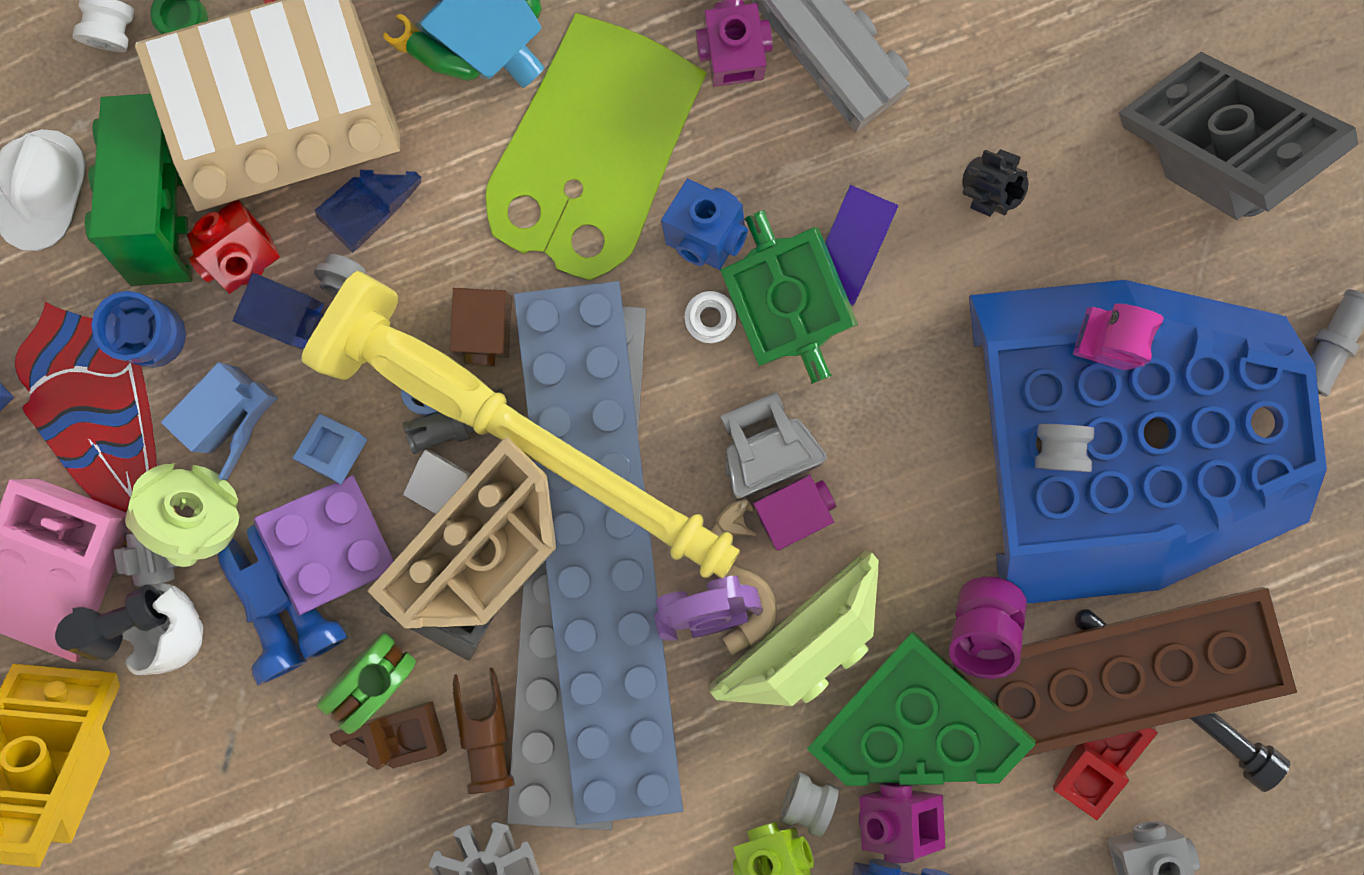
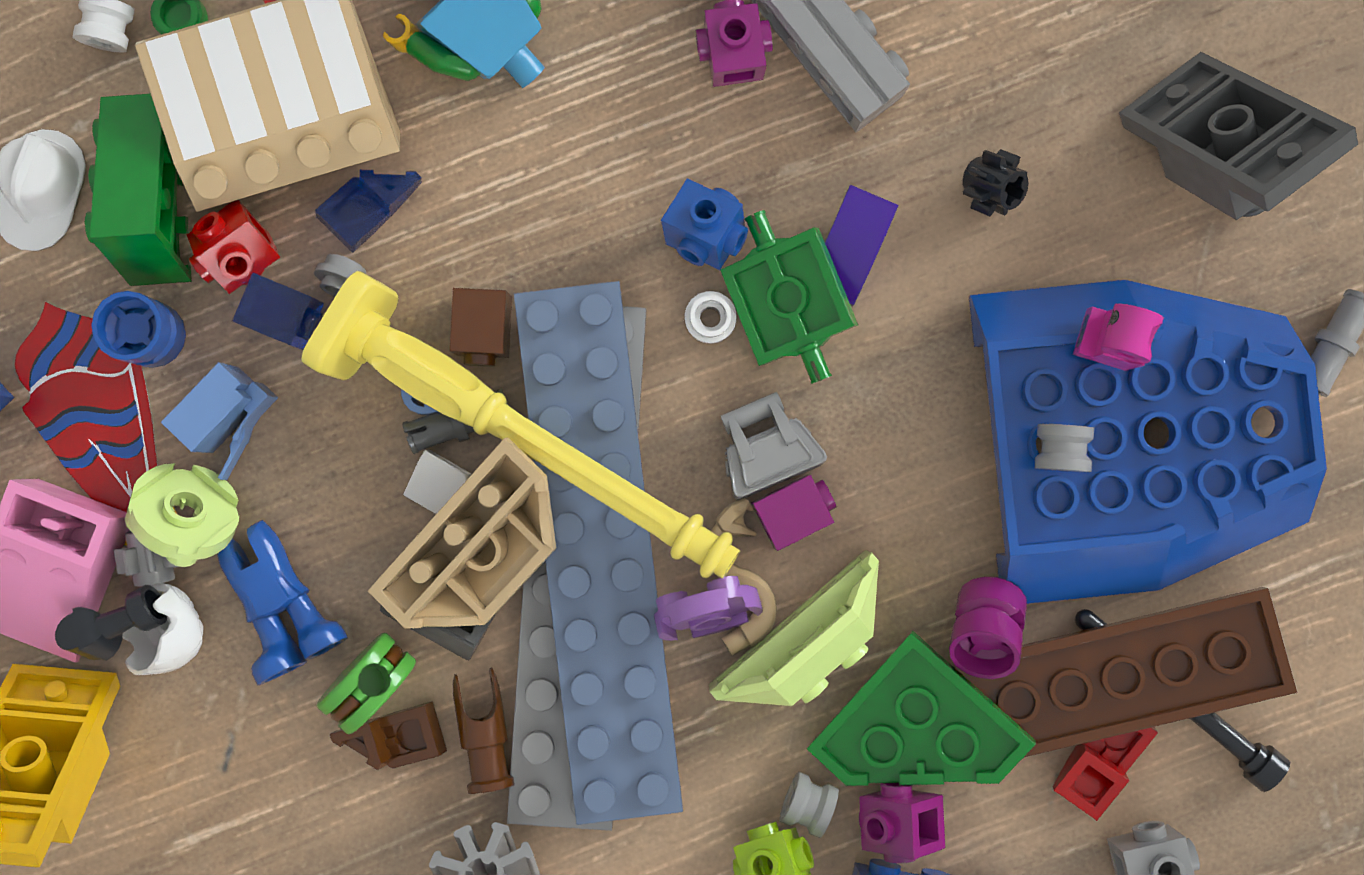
medium lavender plate [253,475,394,616] -> none
medium blue plate [292,413,368,484] -> none
lime piece [486,13,707,280] -> none

